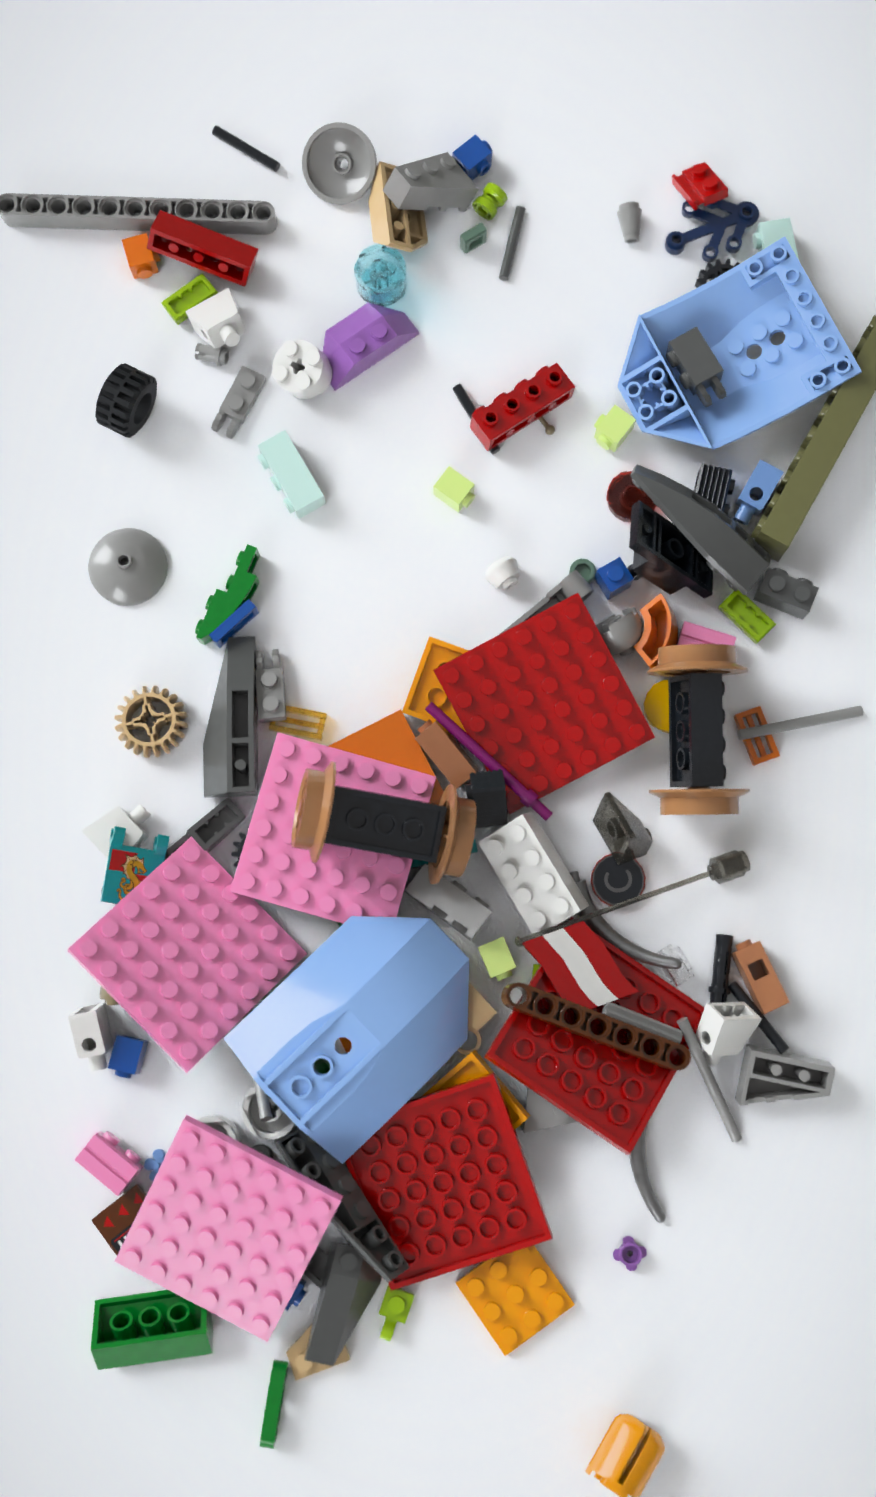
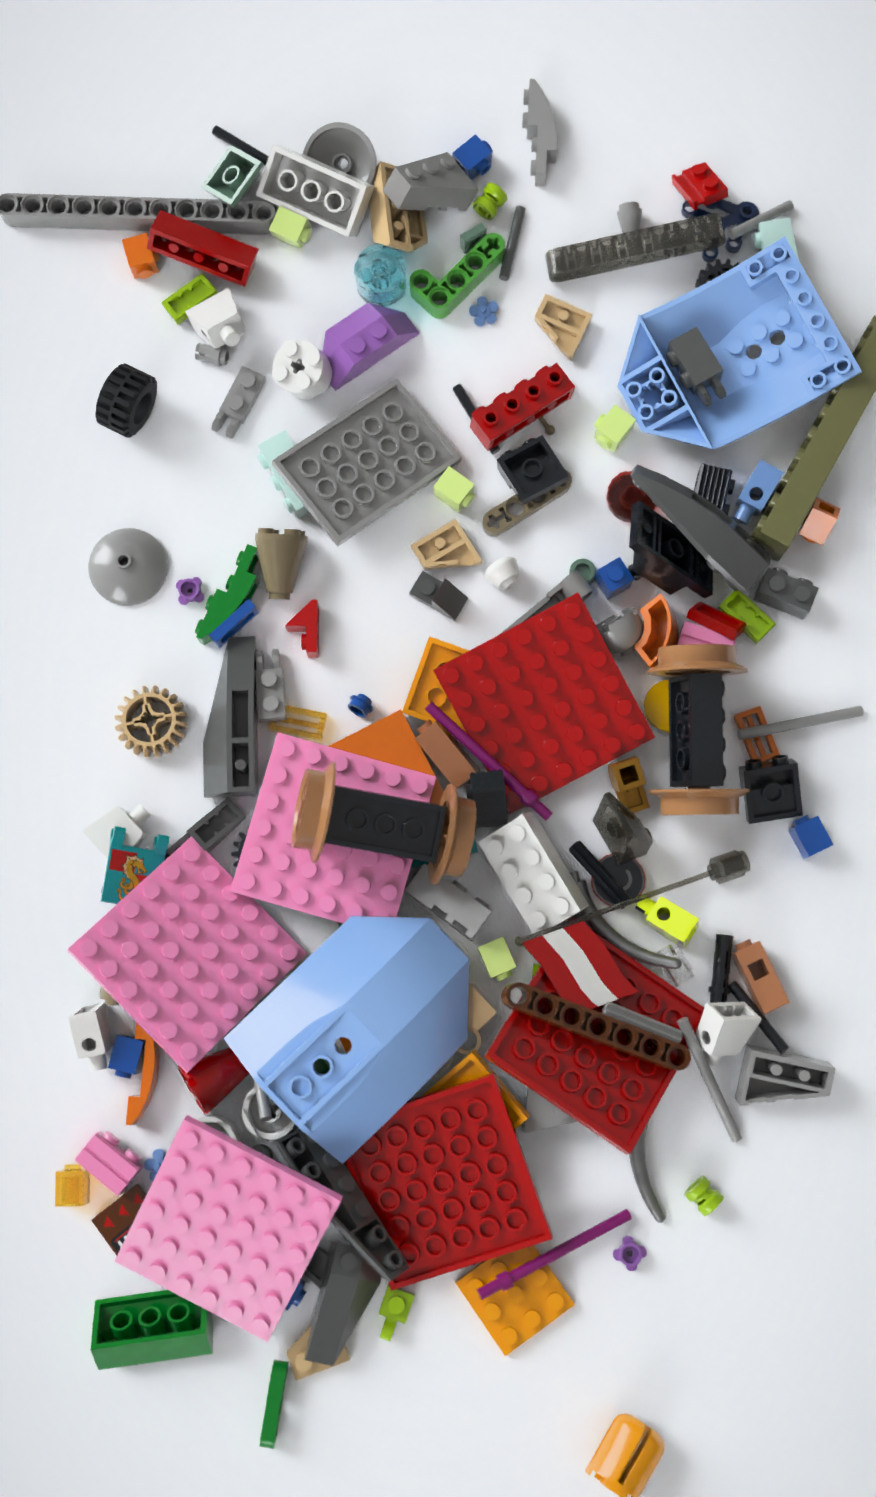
none -> clear yellow brick [55,1163,90,1207]
none -> orange slope [126,1022,160,1125]
none -> medium lavender plate [176,577,204,605]
none -> red cone [178,1047,250,1114]
none -> sand green slope [201,145,264,208]
none -> dark tan cone [255,528,308,600]
none -> white brick [256,144,375,237]
none -> yellowish green brick [269,206,312,249]
none -> light grey plate [272,379,462,547]
none -> red slope [285,600,319,658]
none -> blue plate [348,694,373,718]
none -> bright green beam [409,233,505,319]
none -> dark grey slope [409,571,468,621]
none -> tan wing [410,519,482,570]
none -> medium blue plant [469,296,499,327]
none -> magenta bar [477,1209,632,1300]
none -> dark tan beam [482,469,572,537]
none -> black plate [496,435,569,505]
none -> light grey slope [522,78,557,187]
none -> tan wing [534,294,593,361]
none -> clear smoke beam [545,213,726,282]
none -> black axle [569,840,632,909]
none -> pearl gold brick [608,756,650,816]
none -> neon yellow torso [635,895,699,950]
none -> lime wheel [684,1175,724,1217]
none -> red tile [686,601,747,640]
none -> light grey bar [728,200,794,240]
none -> black plate [738,755,803,824]
none -> blue brick [788,814,834,860]
none -> brick [799,497,841,545]

